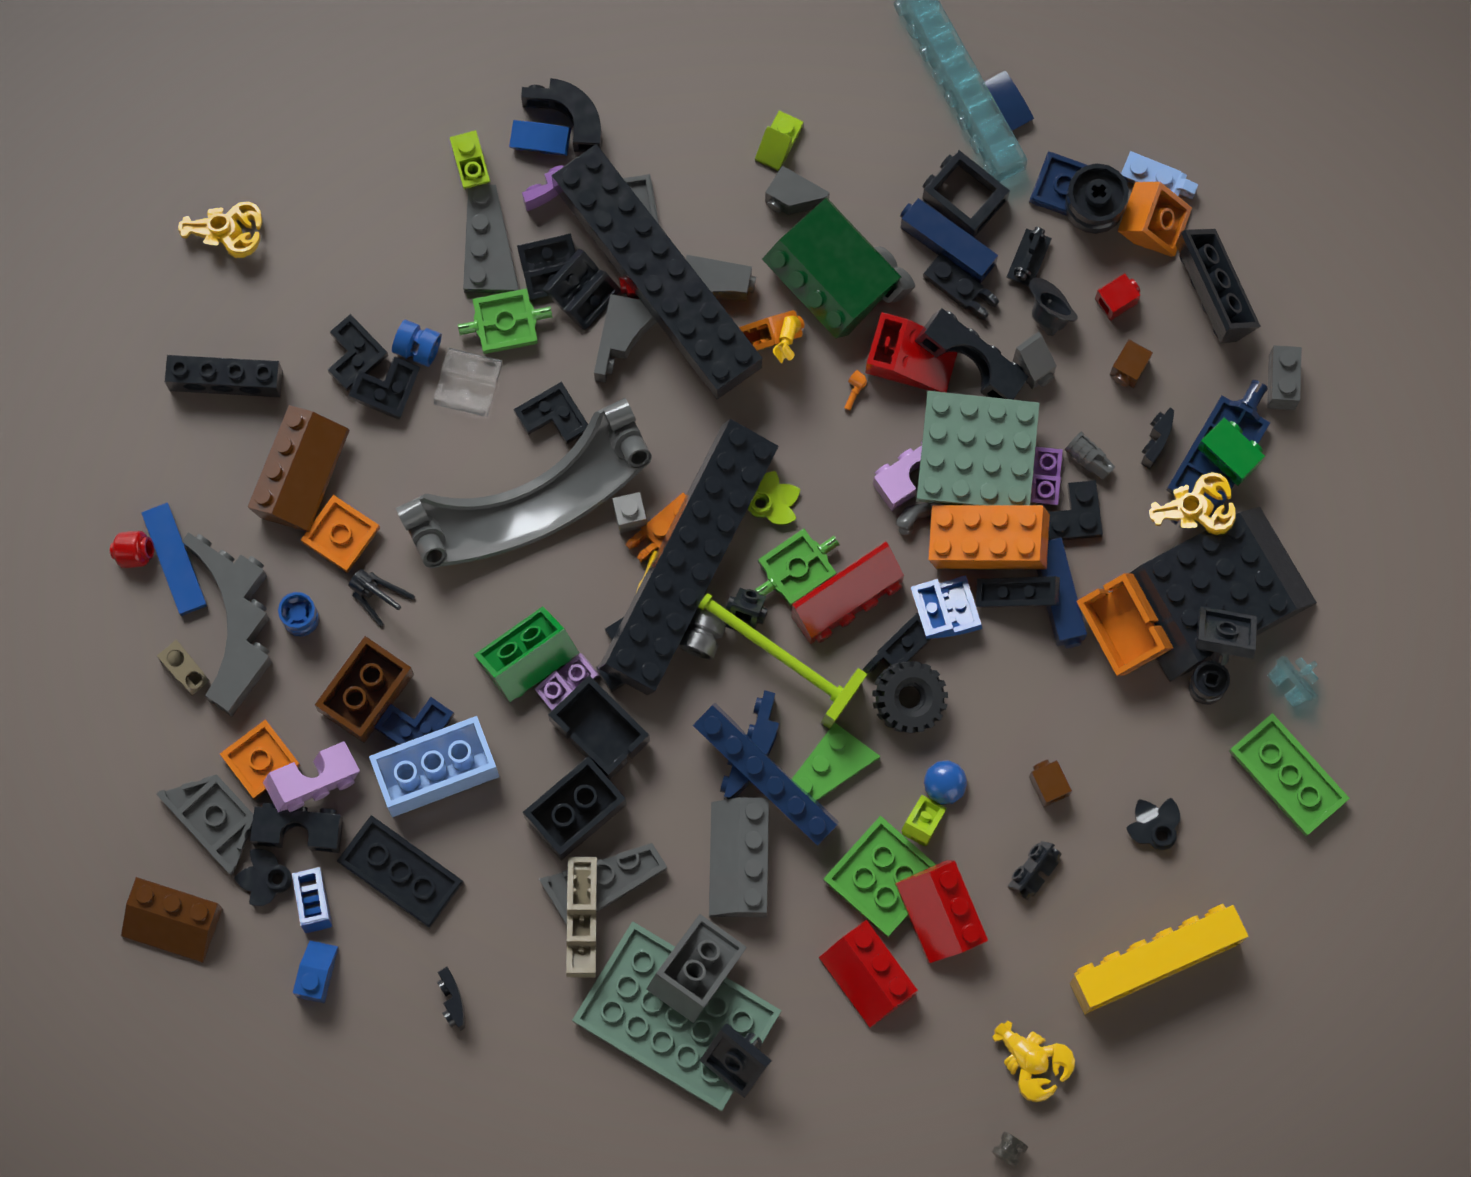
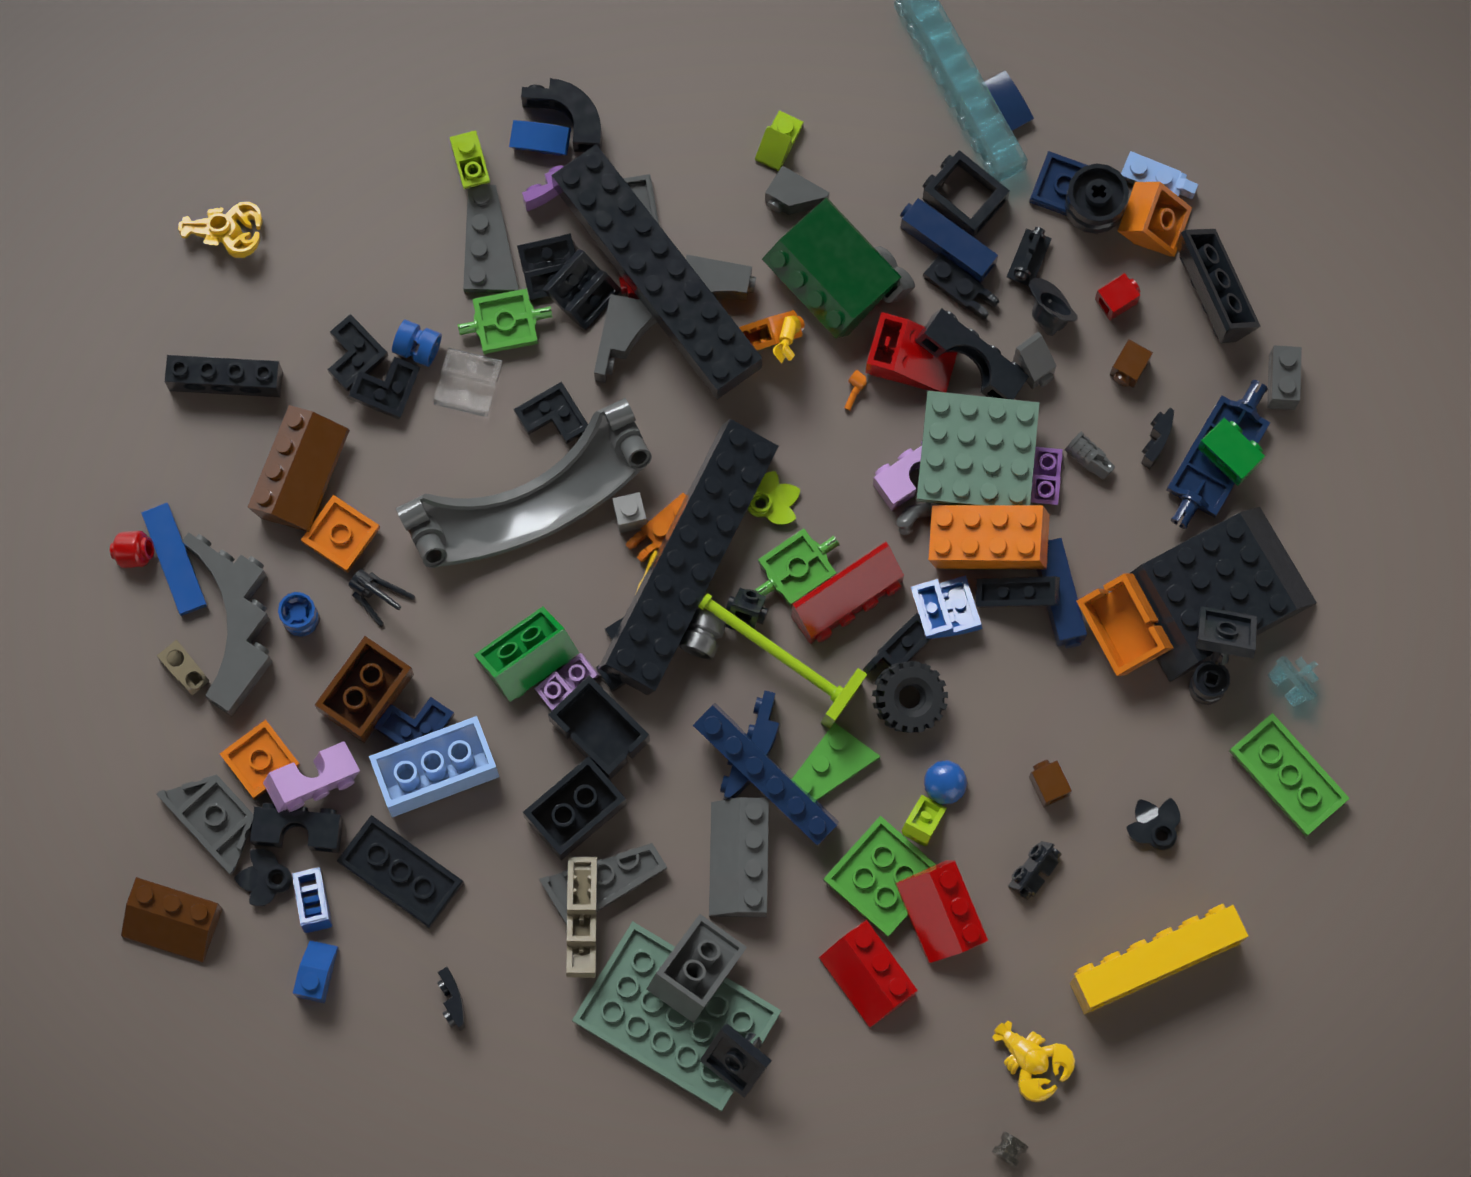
black plate [1048,480,1103,541] -> none
yellow animal [1149,472,1236,535] -> none

